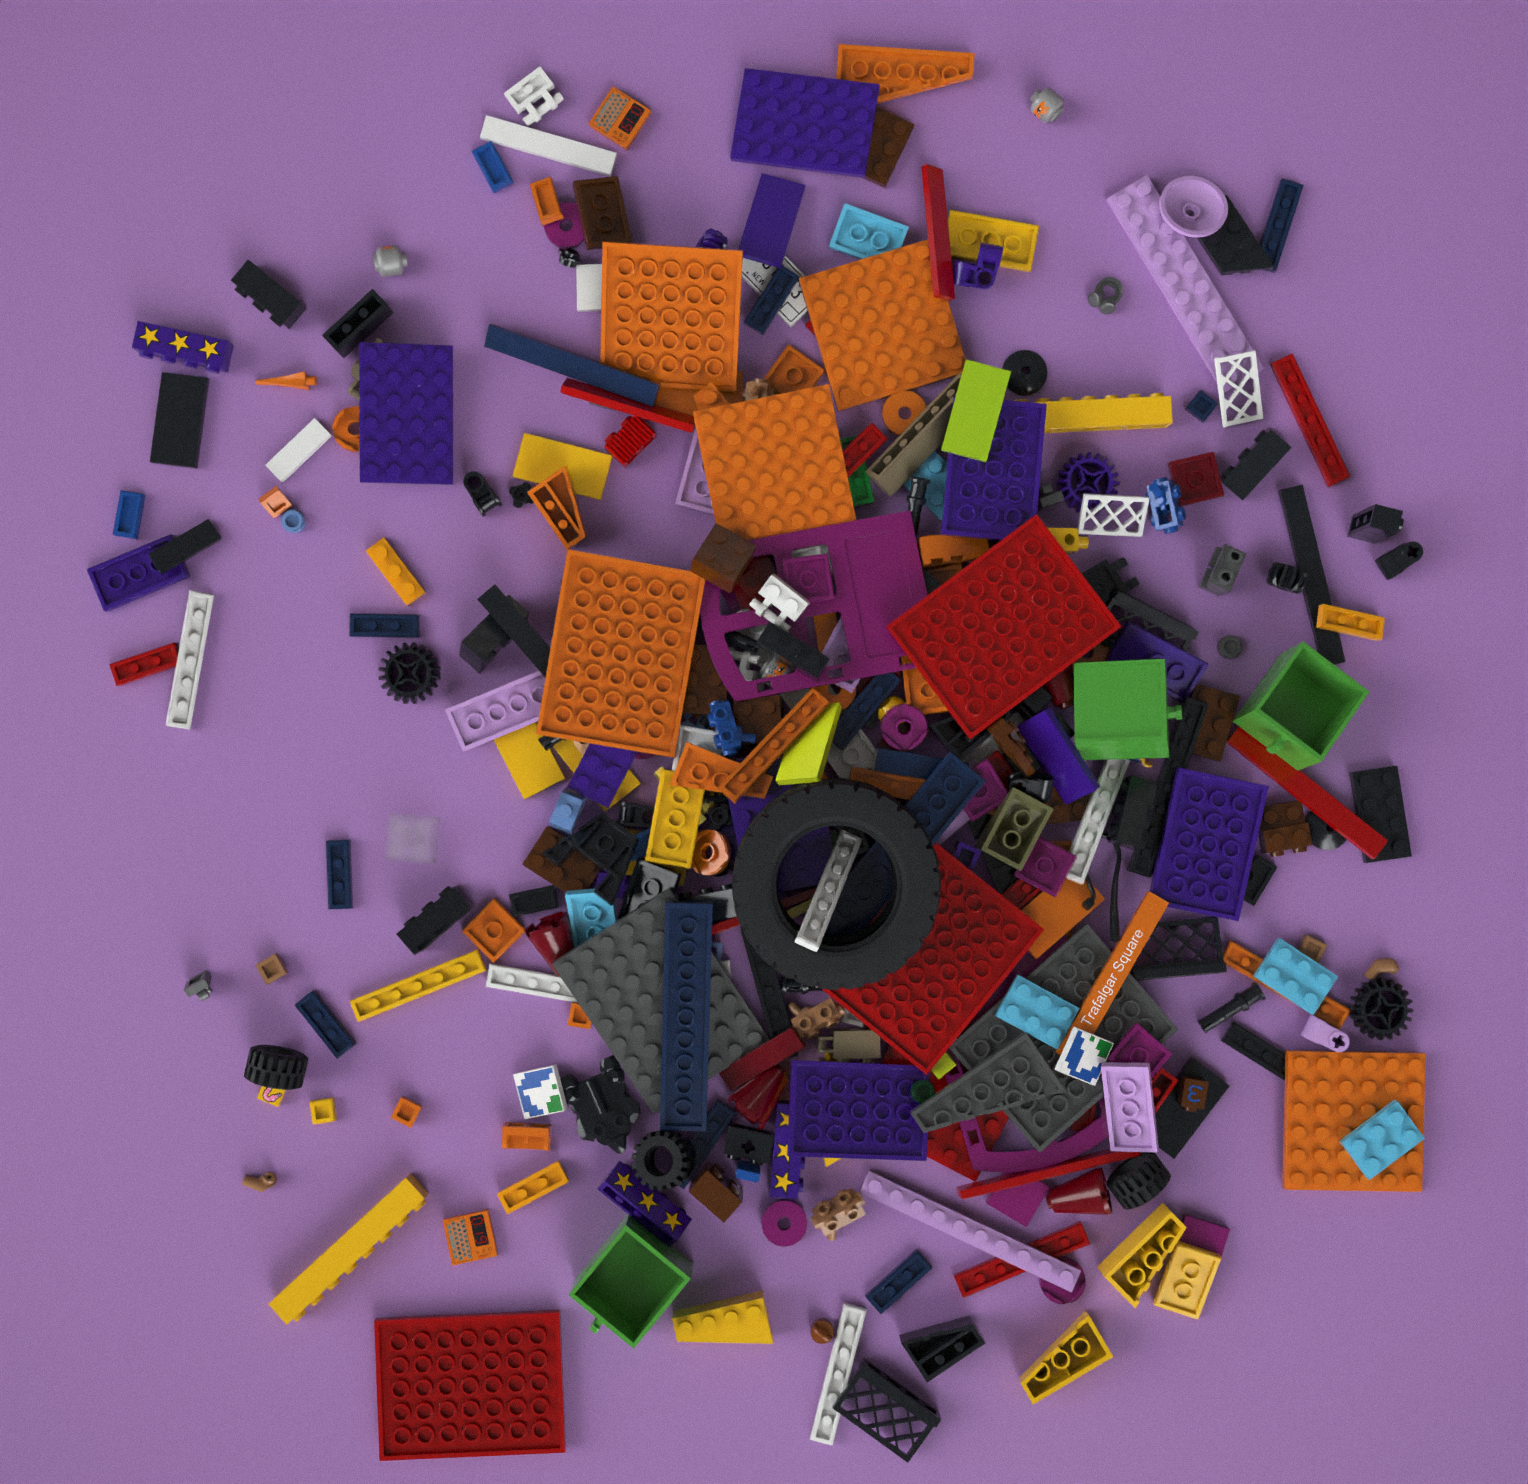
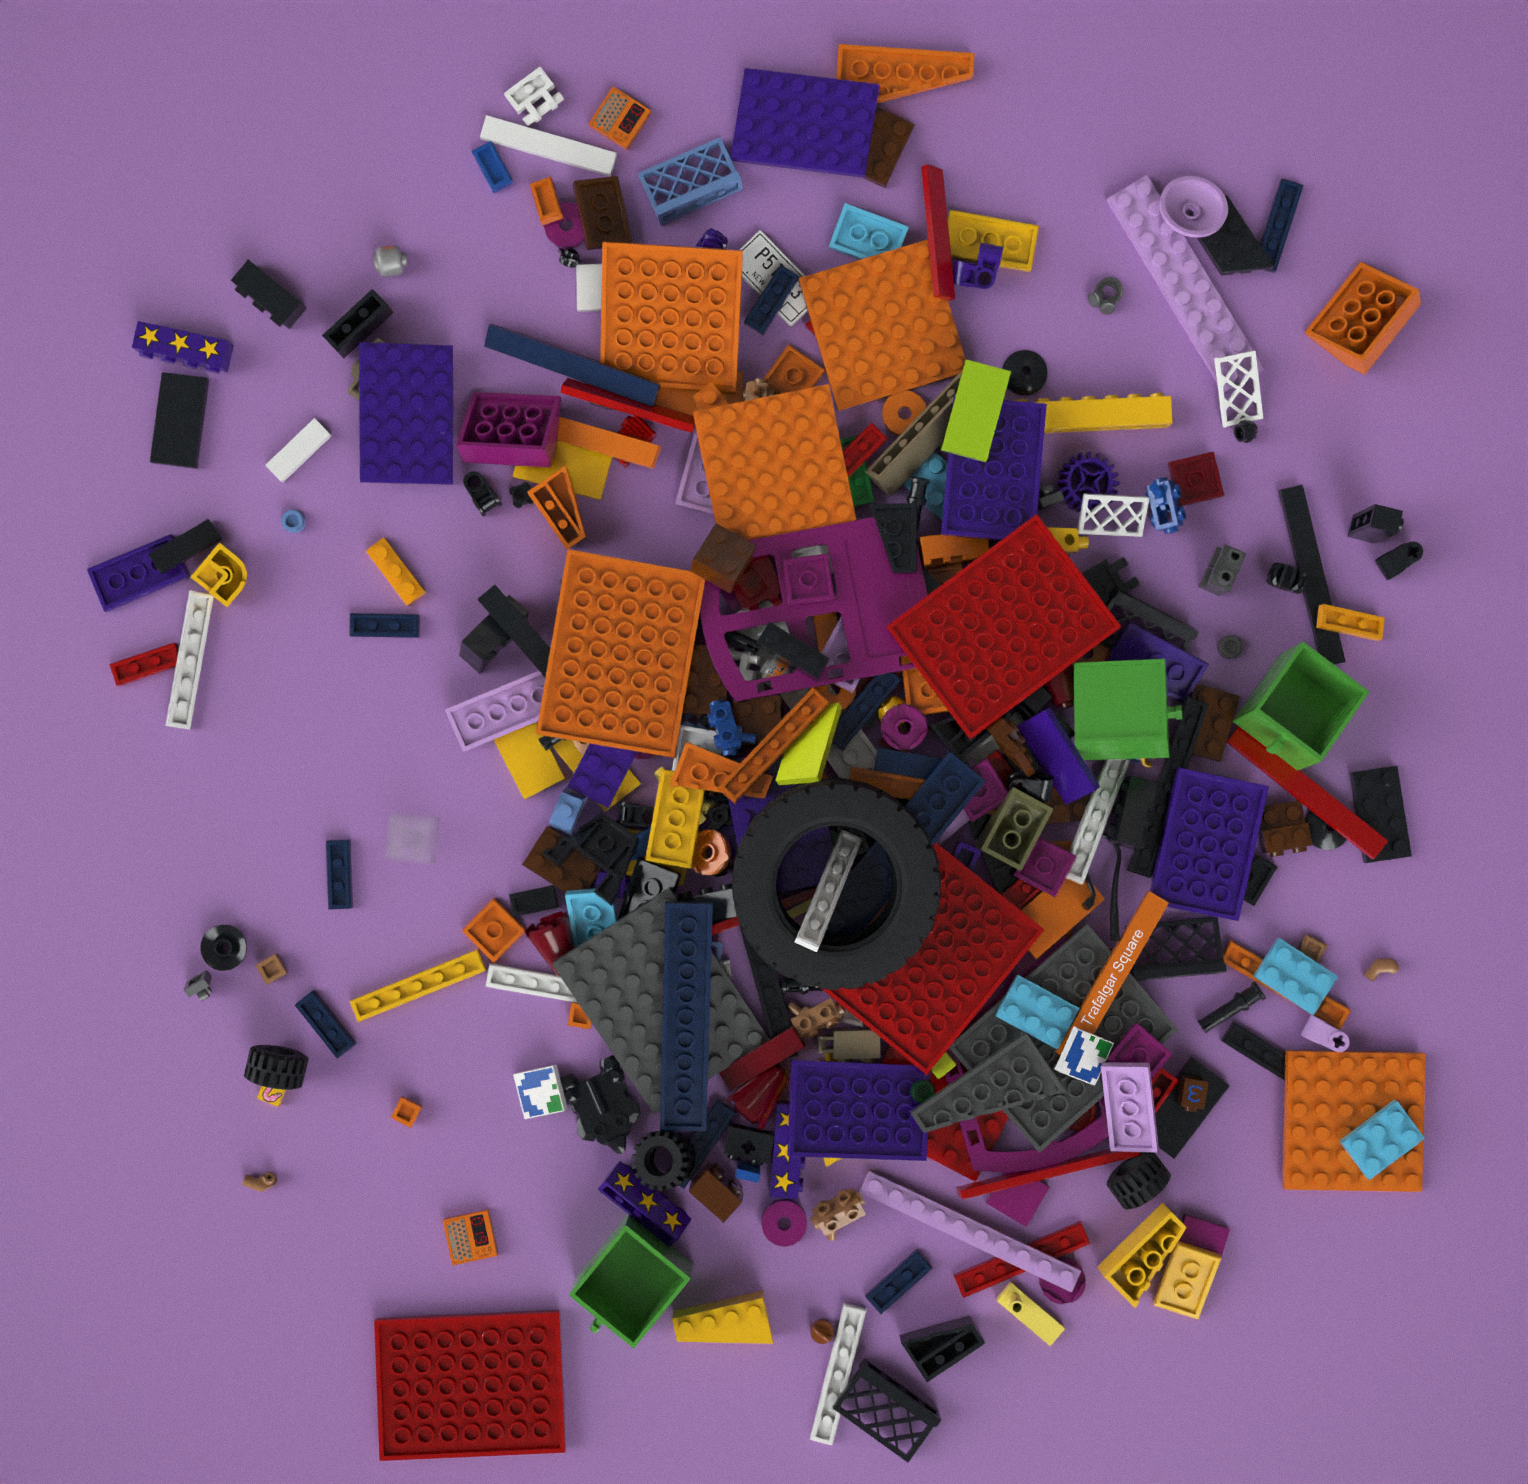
blue tile [113,490,146,540] -> none
orange piece [255,371,318,390] -> none
orange plate [258,486,292,518] -> none
yellow brick [268,1173,429,1325] -> none
yellow tile [309,1097,337,1124] -> none
orange tile [332,406,360,452] -> none
black gear [378,642,441,704] -> none
black wedge [396,886,475,955] -> none
light orange plate [497,1160,570,1214] -> none
orange hinge [502,1122,552,1151] -> none
dark purple tile [738,173,805,268] -> none
white plate [749,574,810,632] -> none
yellow wedge [1019,1310,1113,1405] -> none
light grey head [1030,87,1064,123] -> none
dark red cone [1046,1168,1112,1215] -> none
dark blue tile [1185,390,1218,423] -> none
black wedge [1221,427,1292,501] -> none
red tile [1270,353,1351,487] -> none
black gear [1348,977,1414,1040] -> none
none -> yellow brick [190,542,247,607]
none -> black dish [200,925,247,971]
none -> magenta slope [456,392,561,467]
none -> orange tile [557,417,661,469]
none -> medium blue fence [637,137,743,226]
none -> black wing [870,503,917,574]
none -> light yellow piece [996,1281,1065,1346]
none -> black plate [1234,420,1258,443]
none -> orange slope [1305,262,1421,375]

